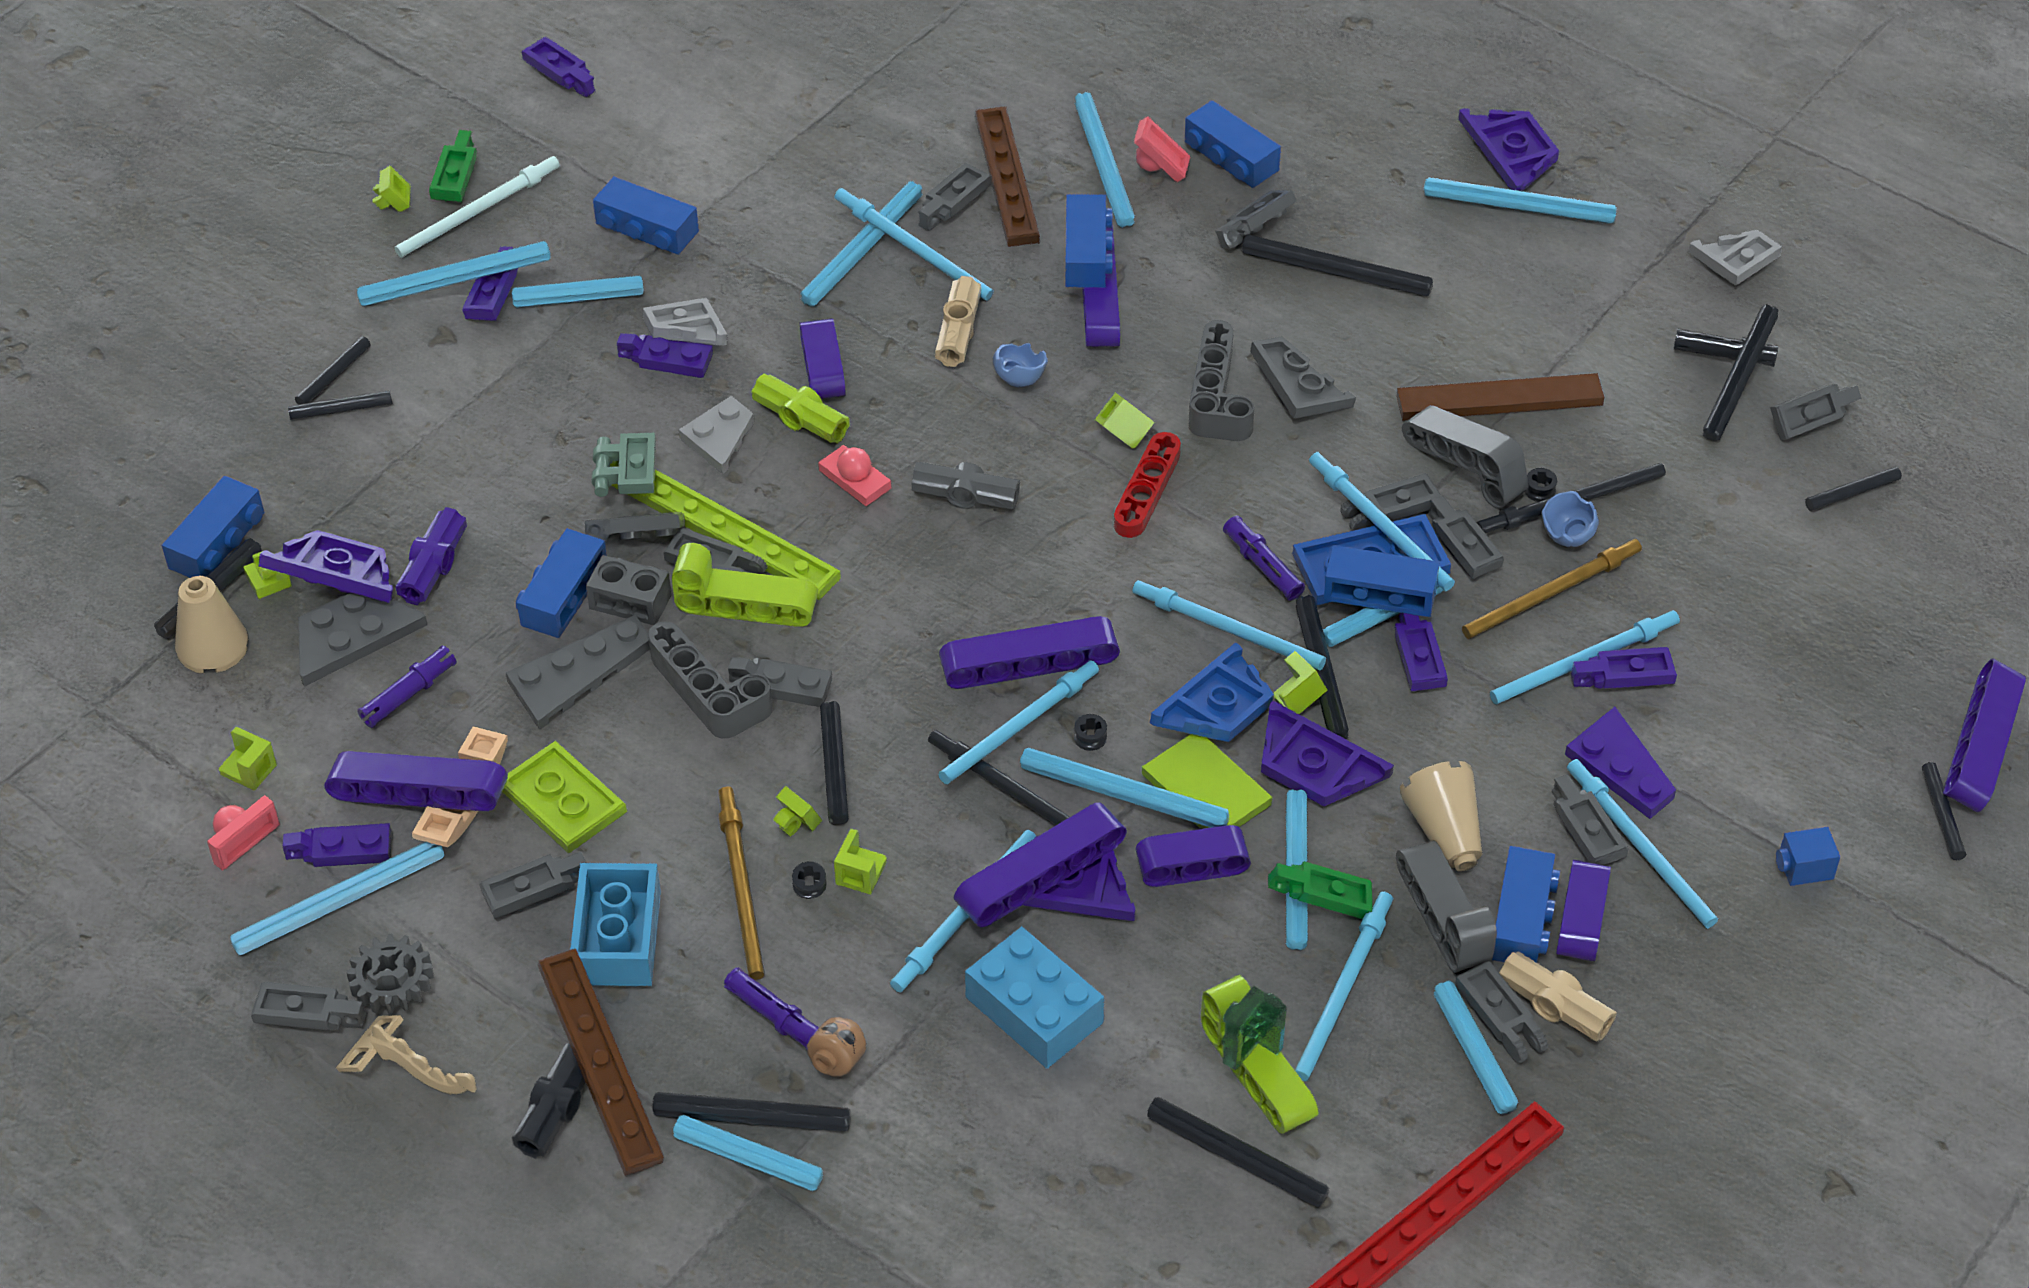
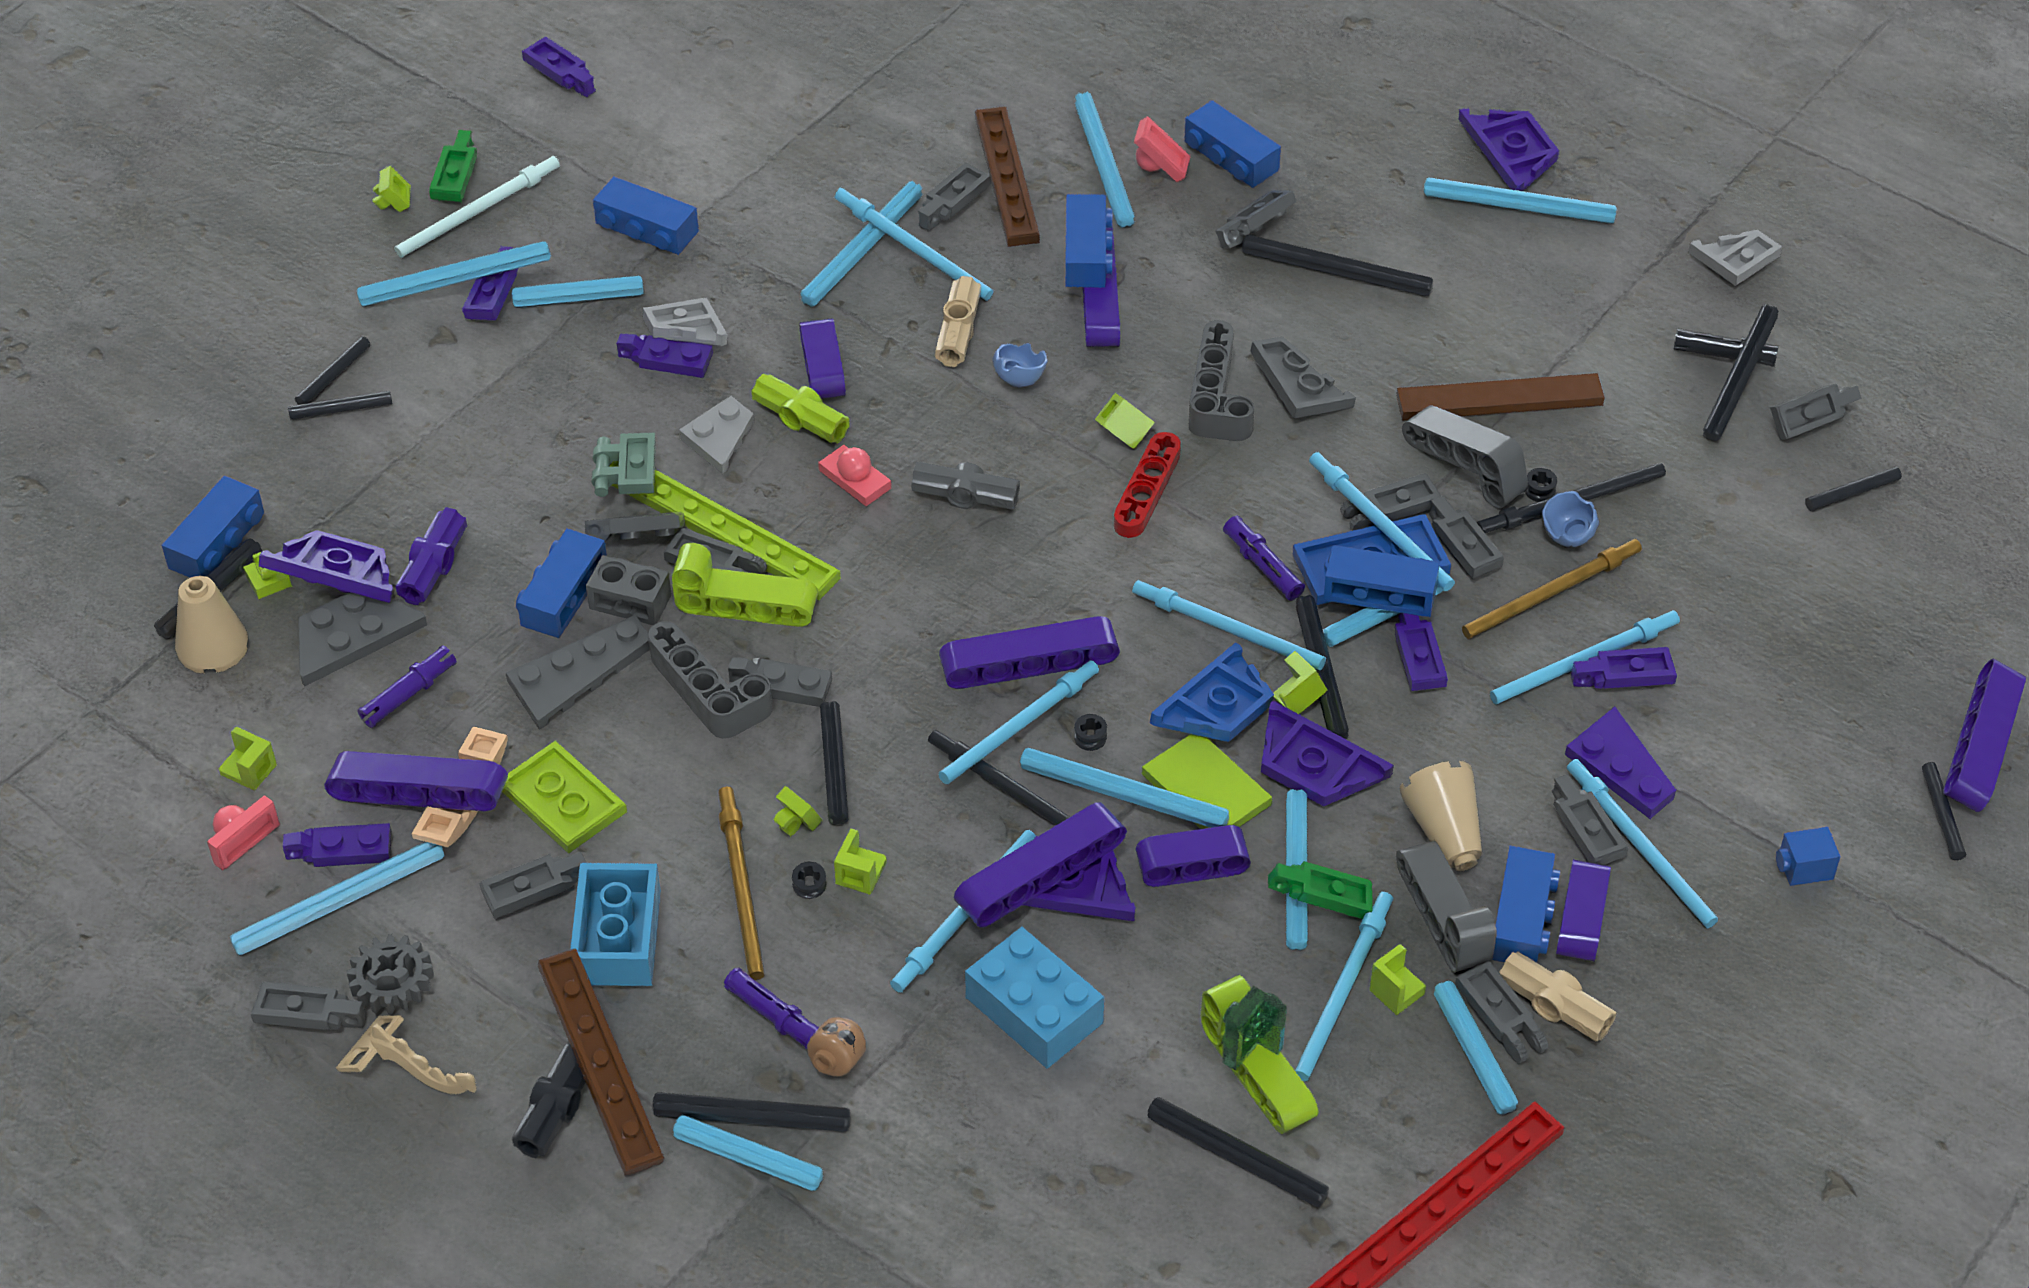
none -> lime panel [1369,944,1426,1015]

